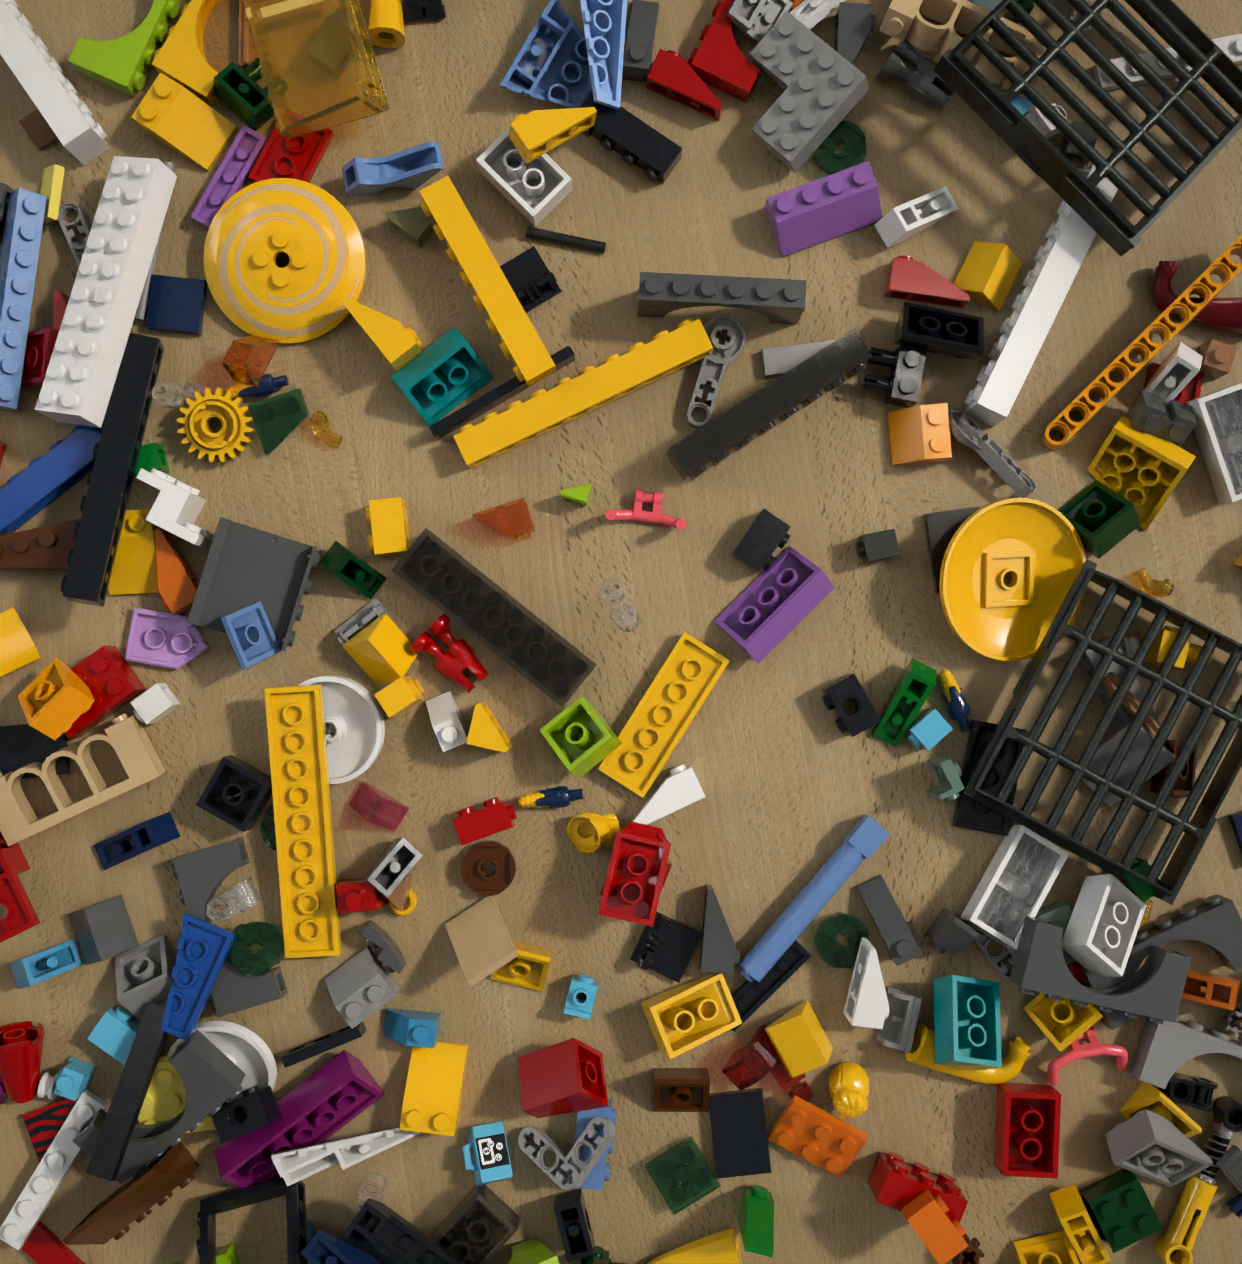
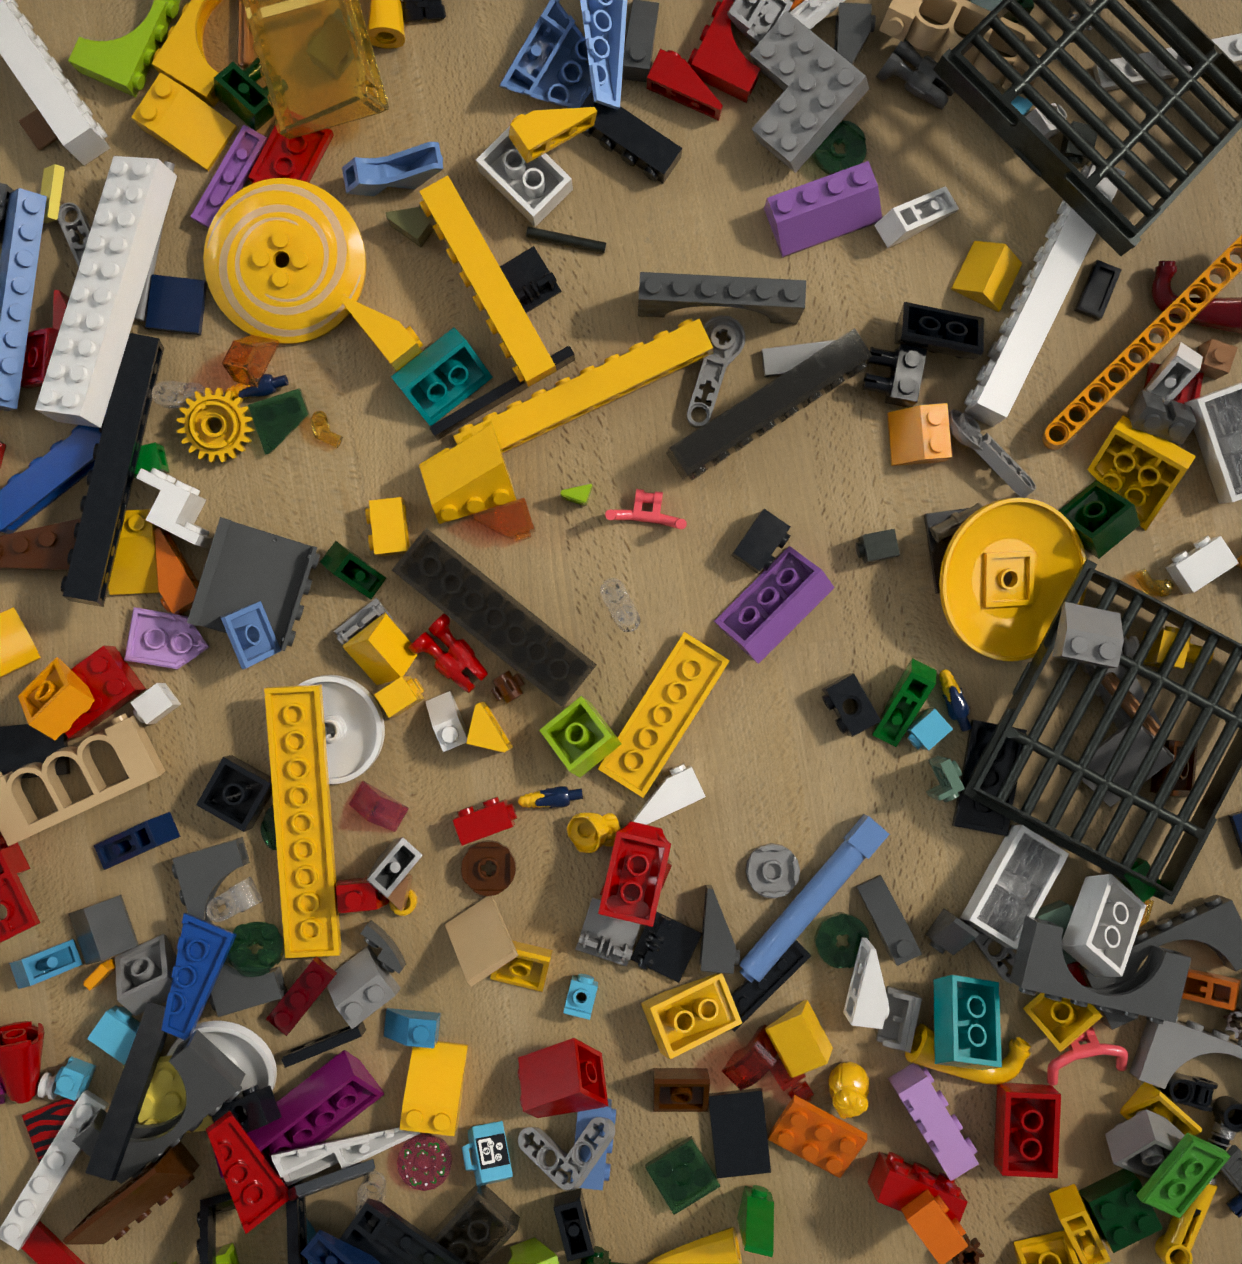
slope [884,256,970,308] -> none
none -> light orange tile [83,959,115,991]
none -> red wing [206,1111,289,1234]
none -> dark red plate [266,956,337,1036]
none -> black tile [287,1159,375,1201]
none -> clear pink tile [397,1133,453,1191]
none -> yellow wedge [419,421,517,524]
none -> reddish brown gear [491,670,525,704]
none -> light grey hinge [575,897,641,966]
none -> light grey tile [745,843,800,899]
none -> lavender wedge [888,1063,979,1181]
none -> dark tan pin [930,503,983,543]
none -> light grey slope [1052,602,1124,668]
none -> black tile [1074,260,1122,321]
none -> bright green tile [1136,1132,1231,1218]
none -> white brick [1165,536,1239,594]

